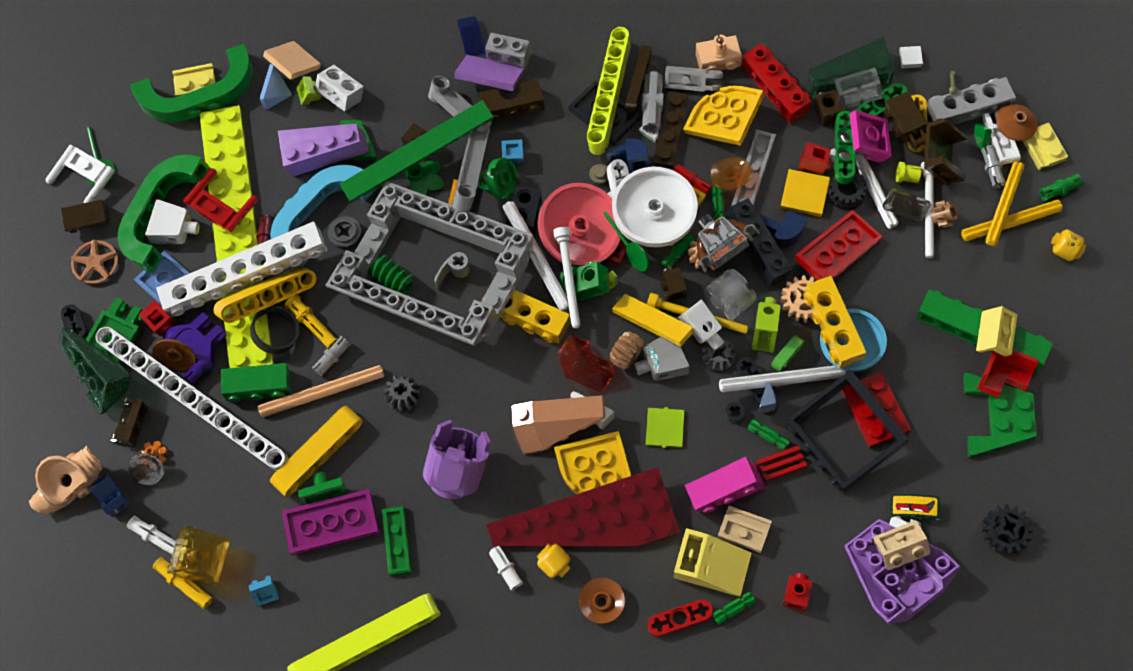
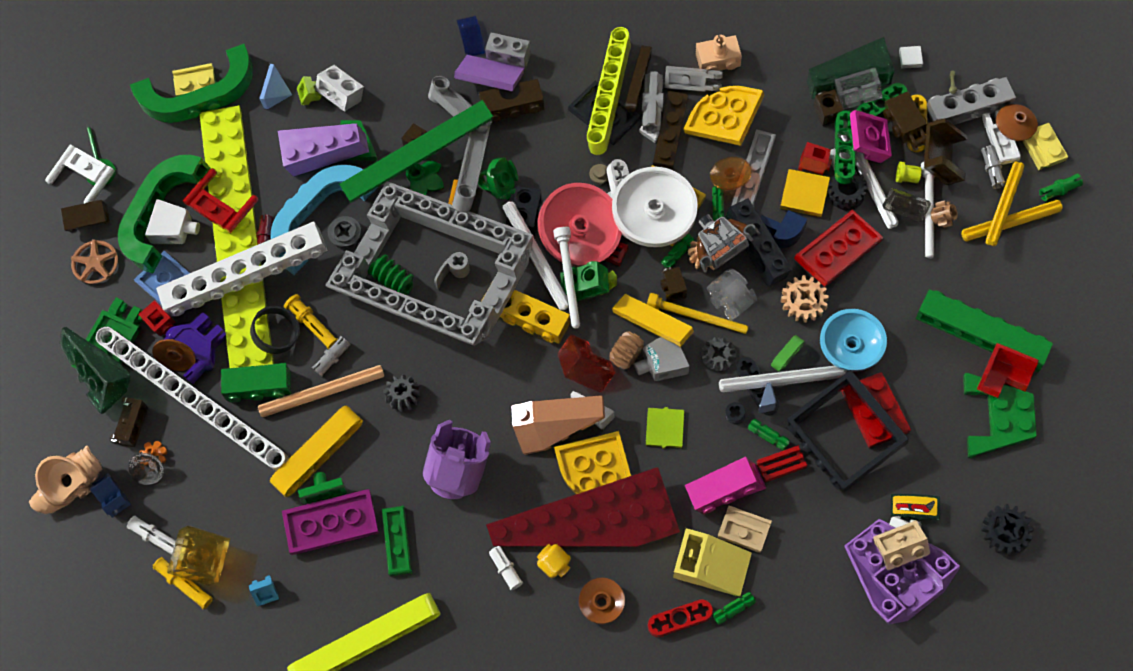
black beam [60,304,89,344] -> none
yellow beam [214,266,317,323] -> none
light nougat tile [263,41,321,80] -> none
dark azure tile [501,140,524,165] -> none
green piece [604,211,649,272] -> none
dark blue brick [605,138,651,173] -> none
red axle [673,164,712,195] -> none
white torso [678,299,724,350] -> none
red brick [741,43,811,124] -> none
lime torso [752,297,780,353] -> none
red brick [782,573,813,612] -> none
yellow brick [803,276,867,369] -> none
green tile [974,124,992,150] -> none
light yellow panel [976,306,1017,356] -> none
yellow head [1051,229,1086,261] -> none

